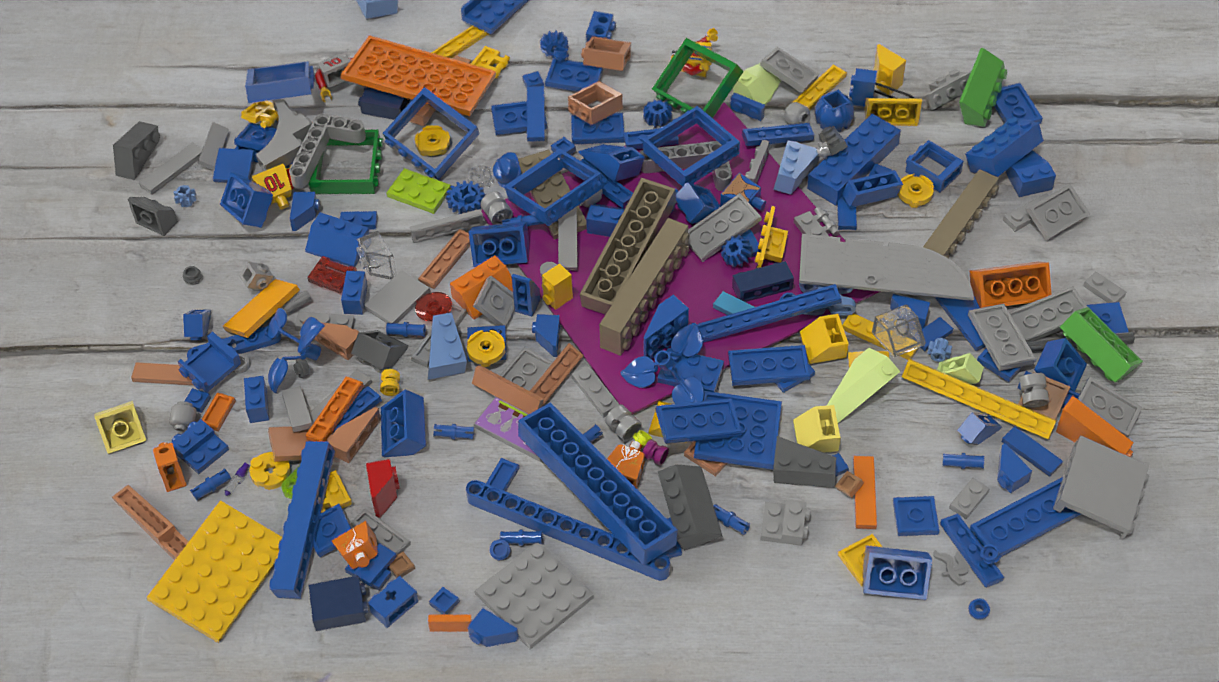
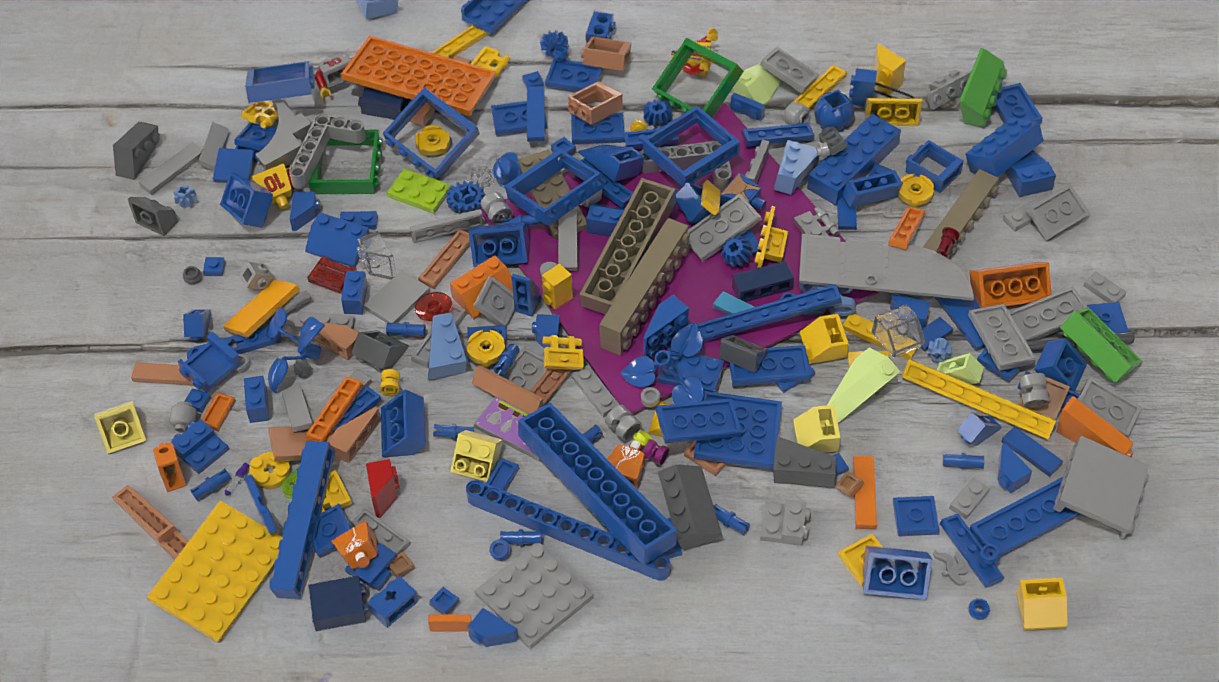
none -> blue plate [203,257,225,276]
none -> blue tile [243,474,277,534]
none -> light yellow slope [451,430,503,482]
none -> blue pin [494,344,520,376]
none -> yellow plate [542,335,584,370]
none -> yellow plate [630,120,648,132]
none -> light grey tile [641,387,660,407]
none -> yellow tile [701,180,721,215]
none -> dark grey slope [720,335,768,372]
none -> orange tile [888,207,925,250]
none -> dark red pin [936,227,960,257]
none -> yellow slope [1016,578,1067,630]

